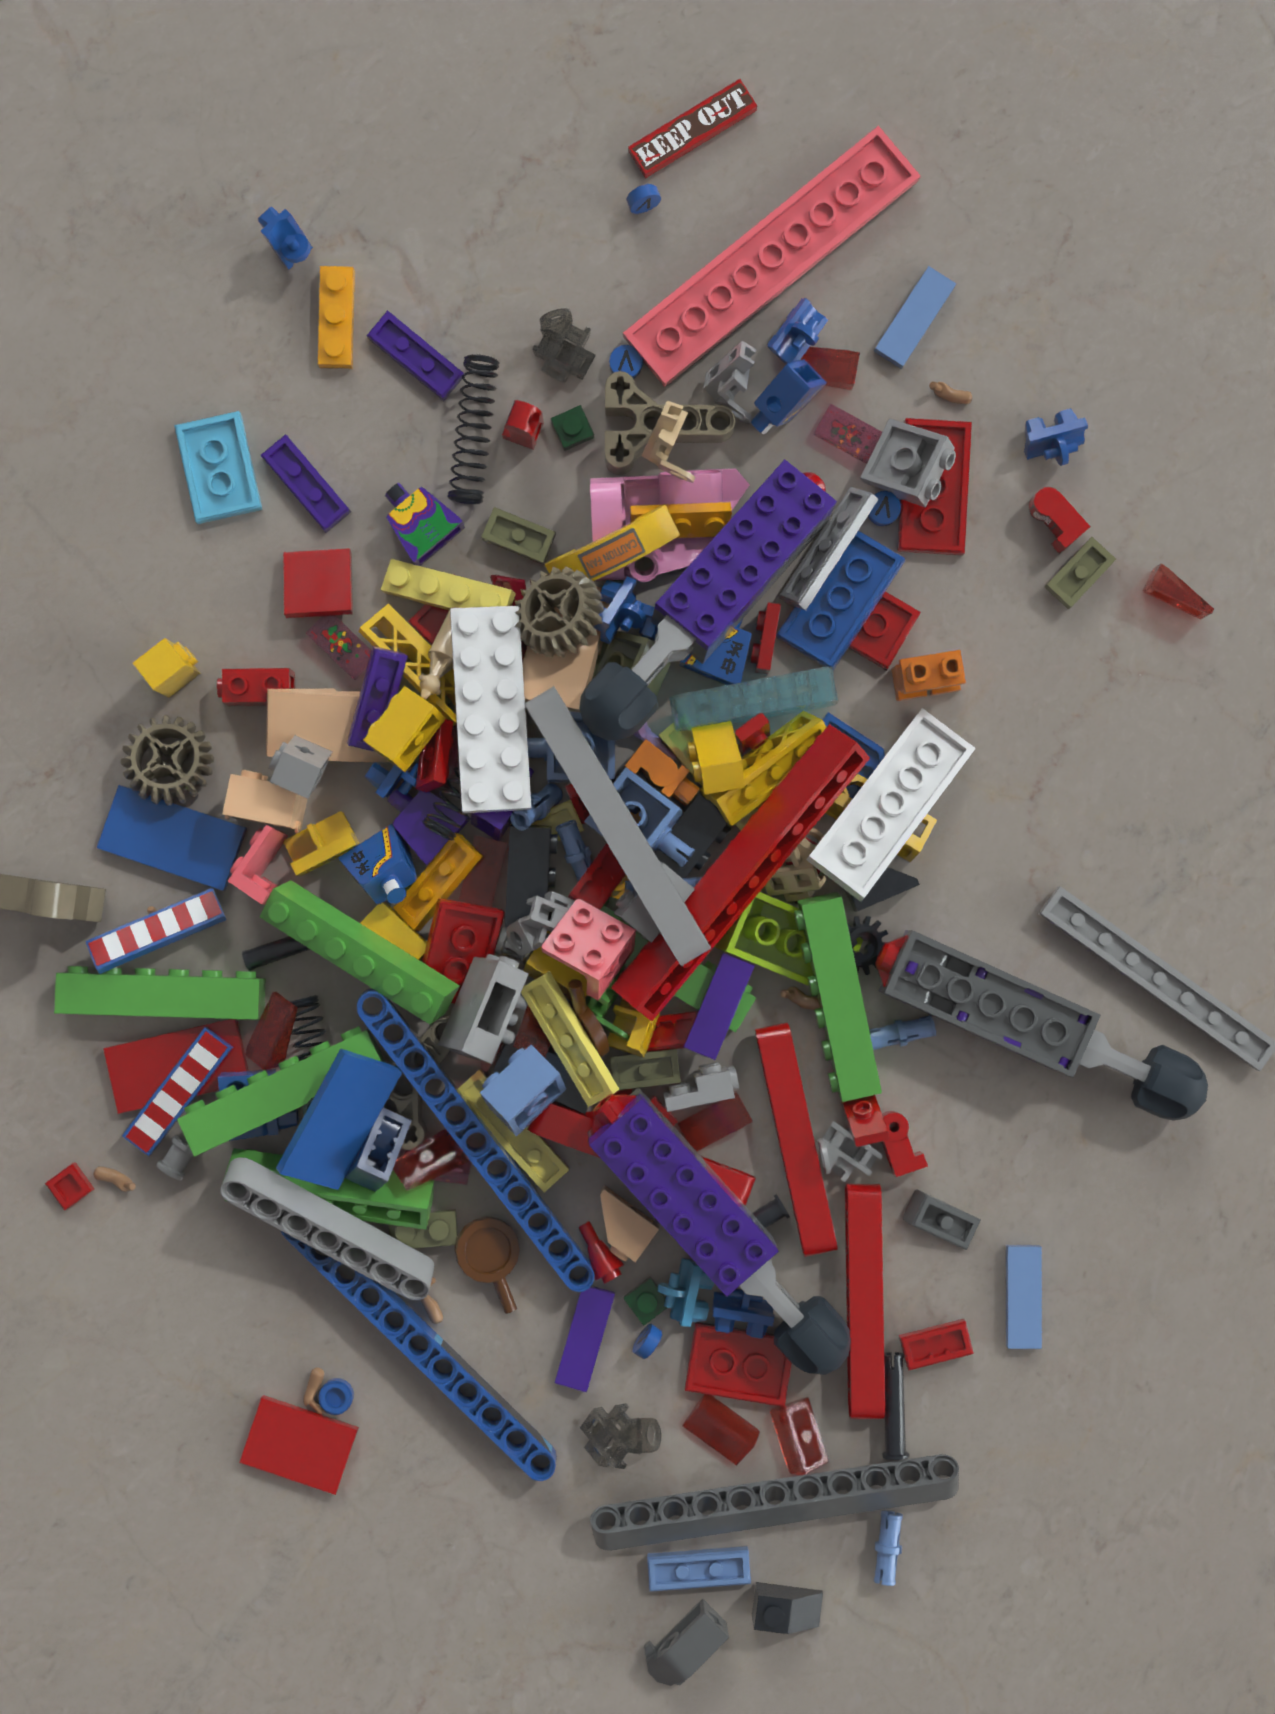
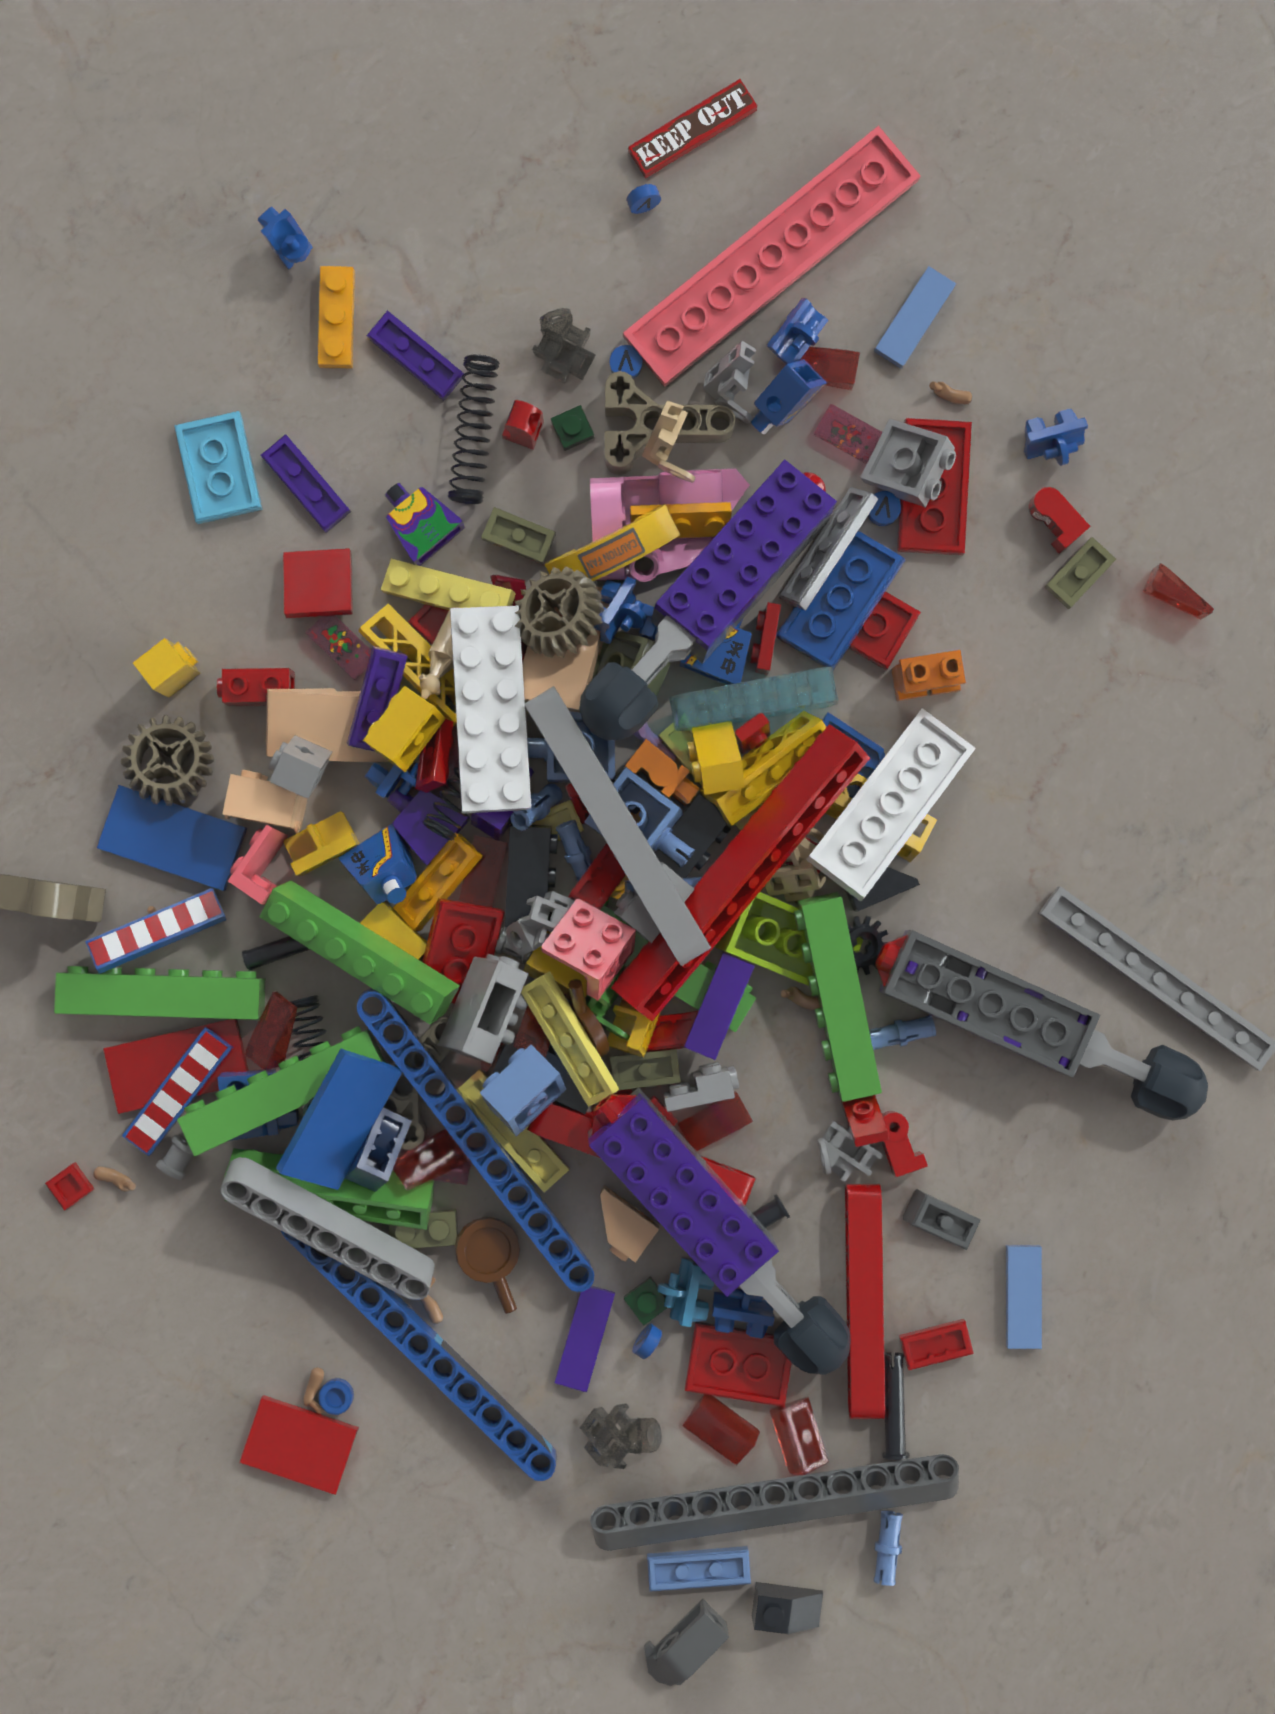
red cone [578,1221,624,1284] -> none
red beam [755,1022,838,1257] -> none

